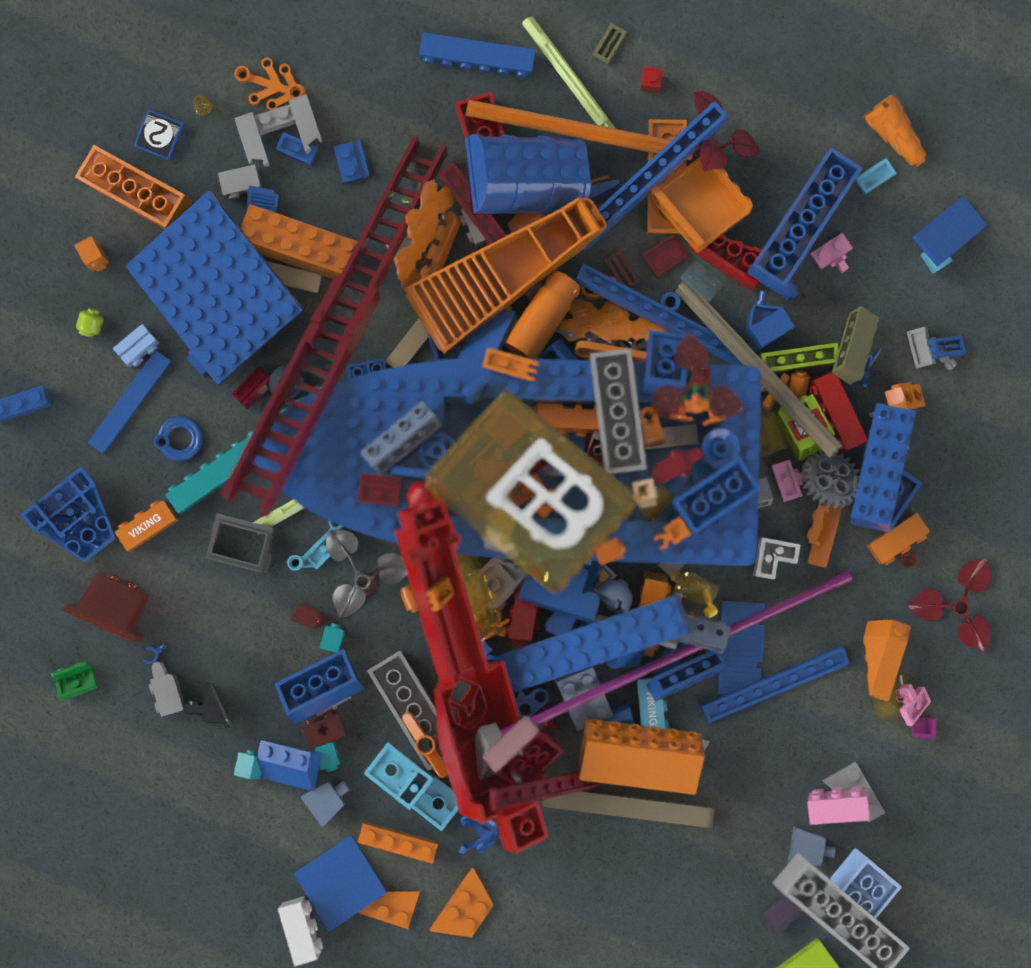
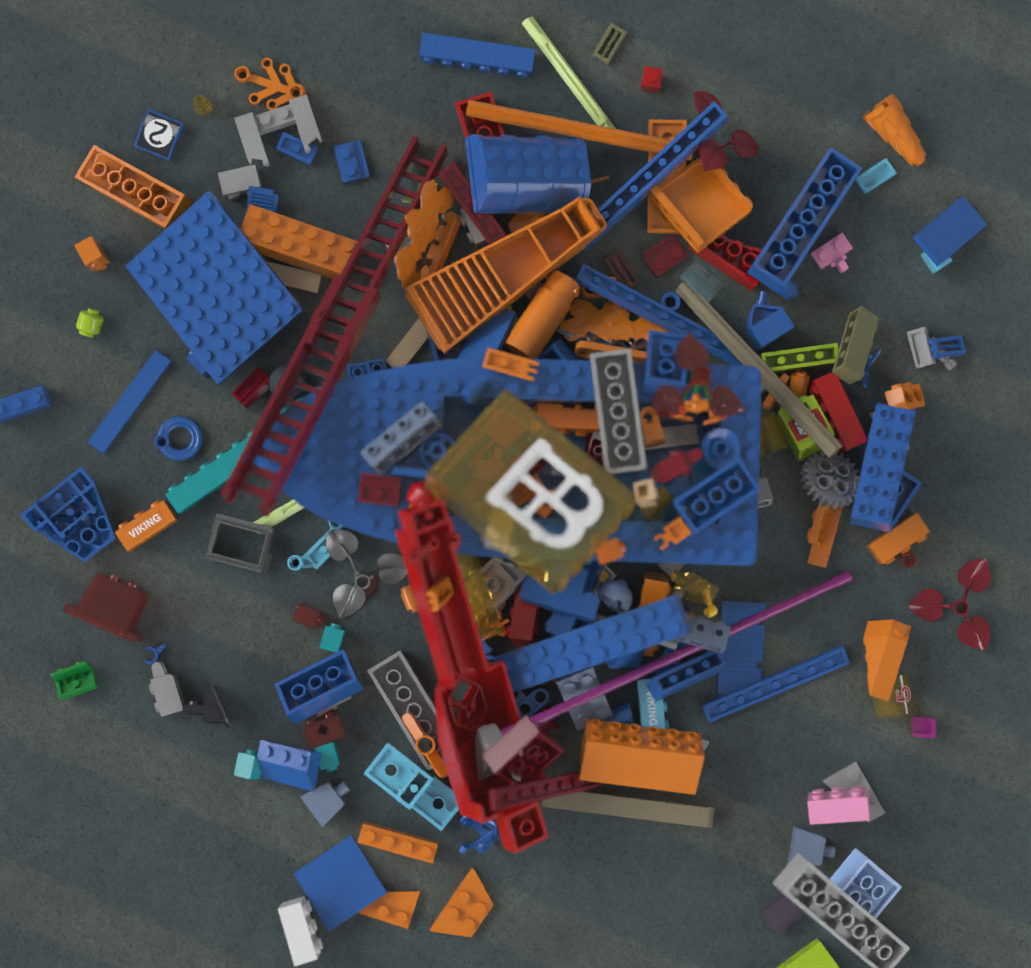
light blue brick [113,324,159,368] -> none
blue slope [589,179,620,201] -> none
white brick [753,538,800,579] -> none
bright pink hinge [771,460,803,502] -> none
bright pink hinge [898,684,931,726] -> none

